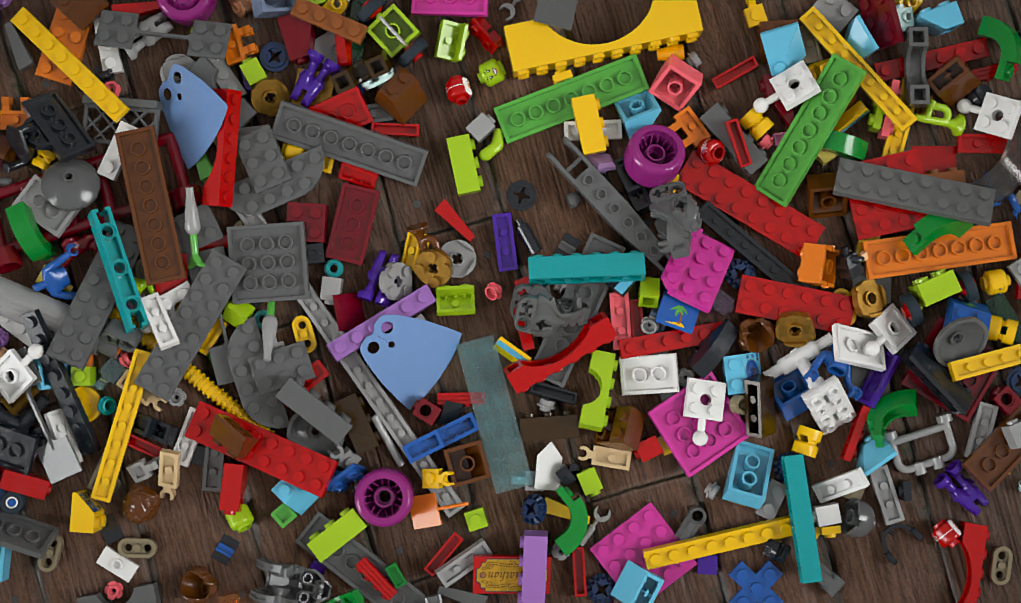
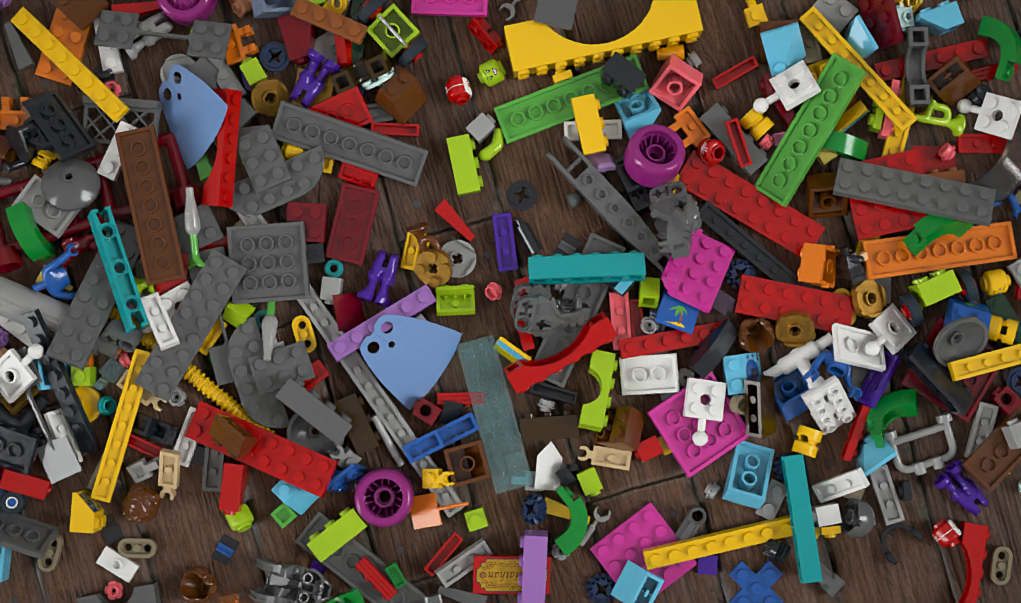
light grey plate [379,262,412,301] -> none
lime bracket [434,19,469,63] -> none
red piece [572,547,587,597] -> none
none -> black brick [600,51,646,99]
none -> coral plate [938,143,956,161]

